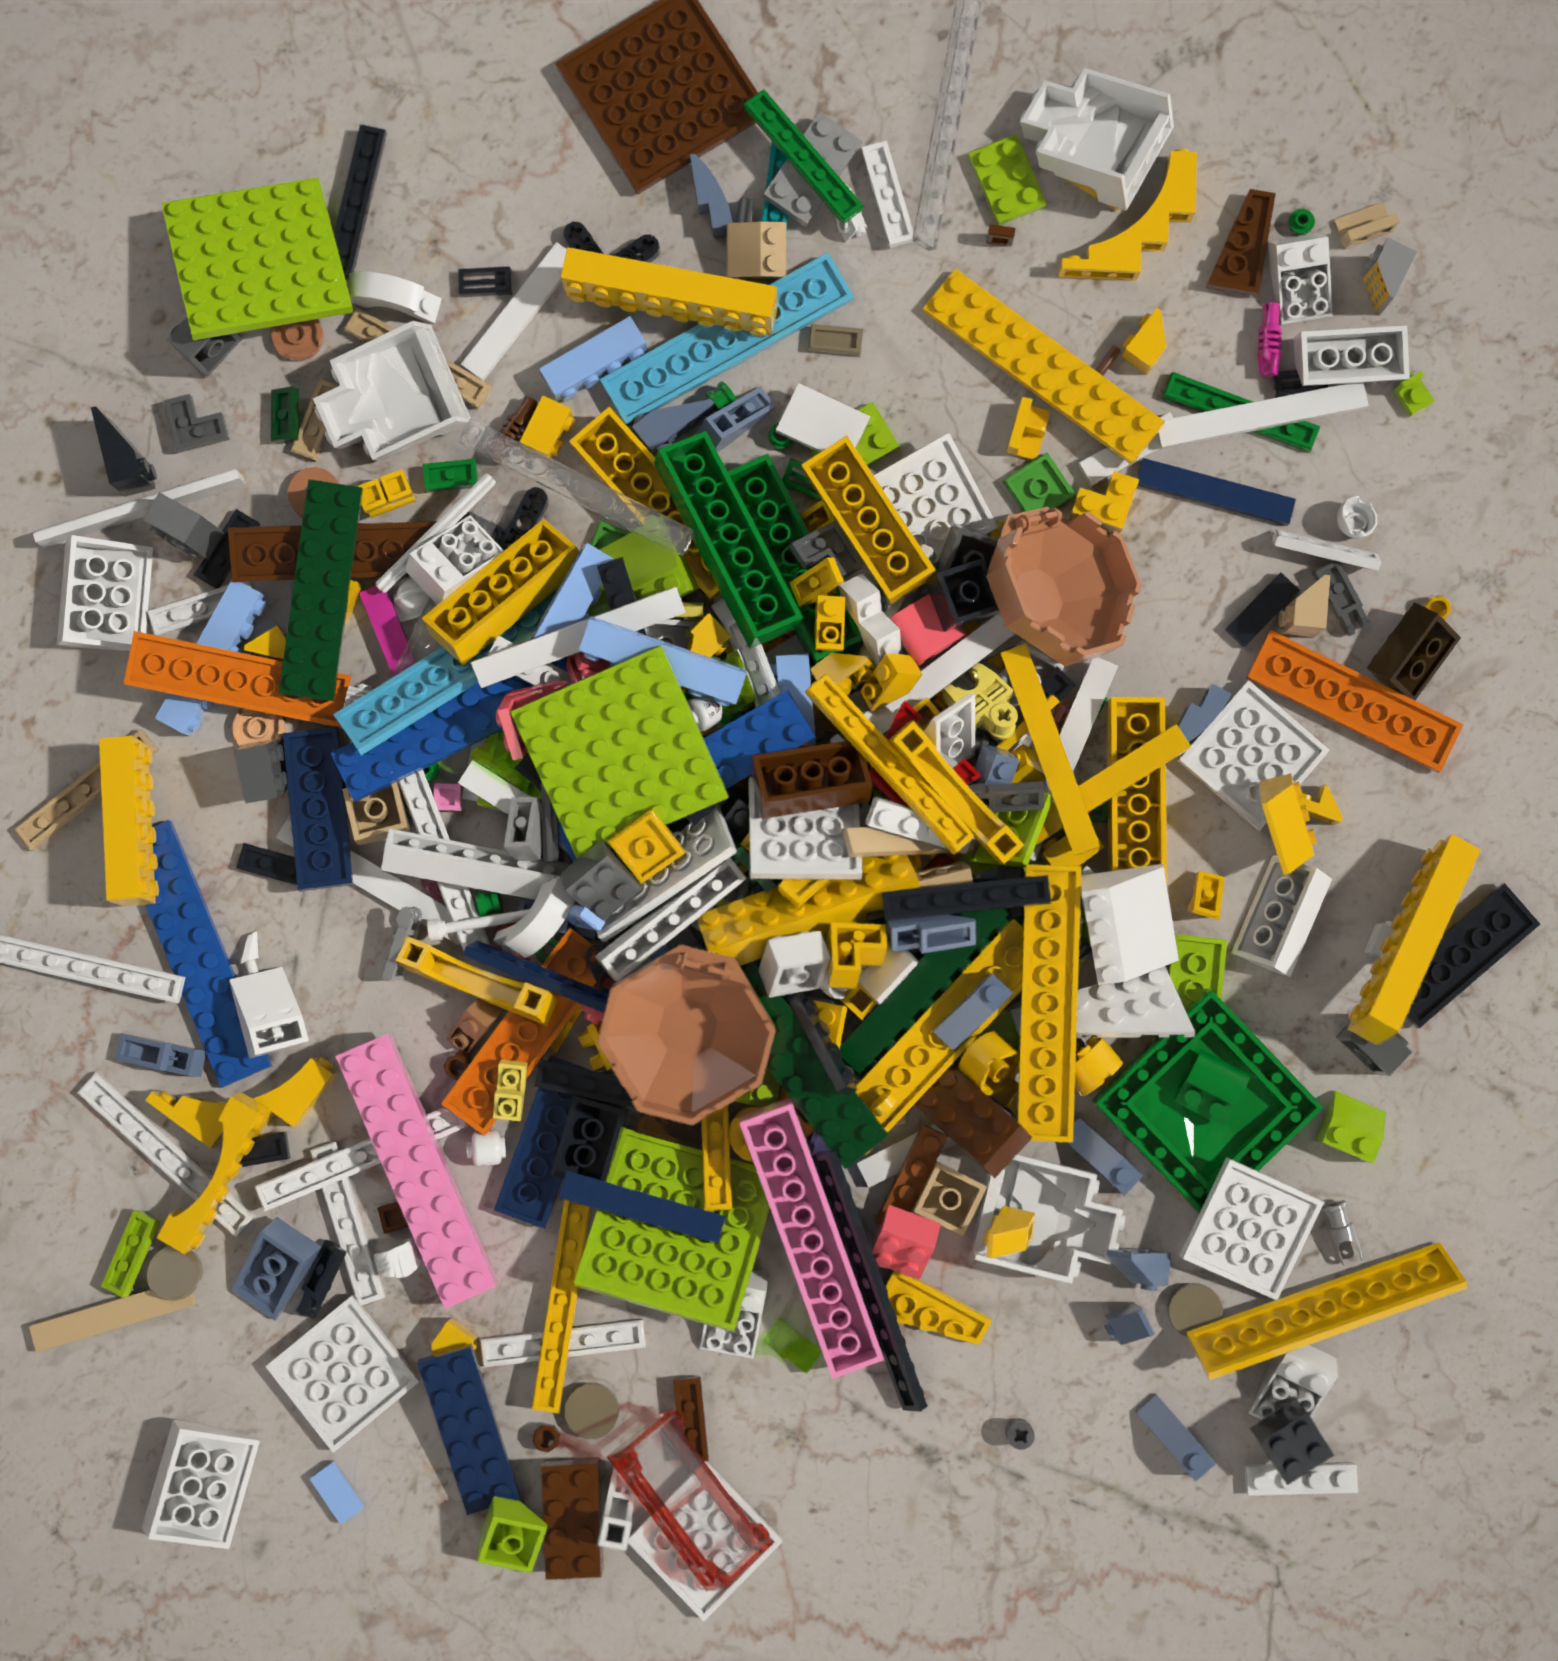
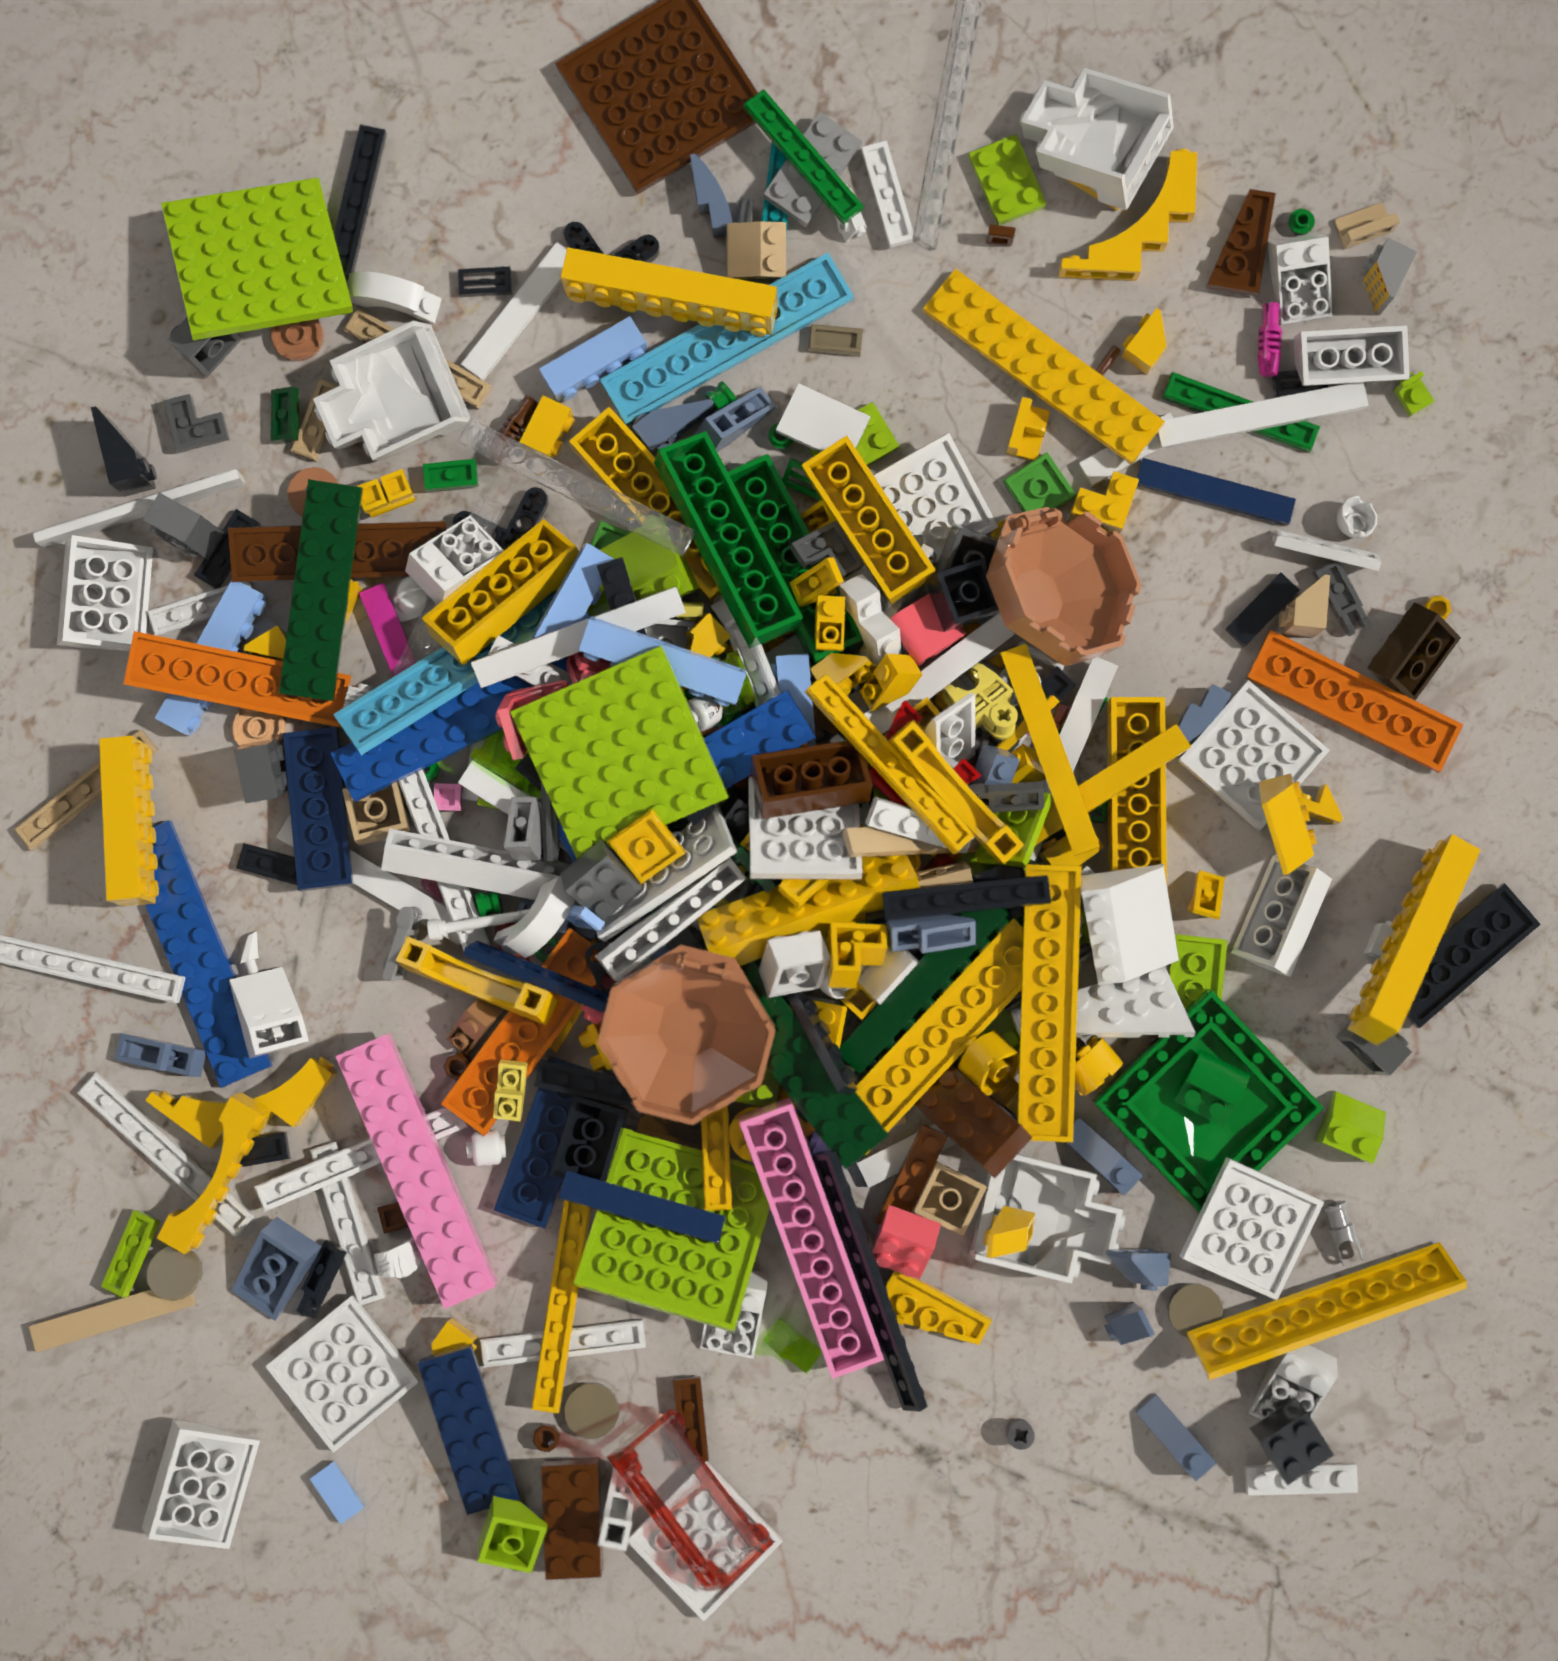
white axle [375,474,496,593] -> none
yellow tile [870,1090,897,1117] -> none
sand blue slope [933,972,1013,1050] -> none

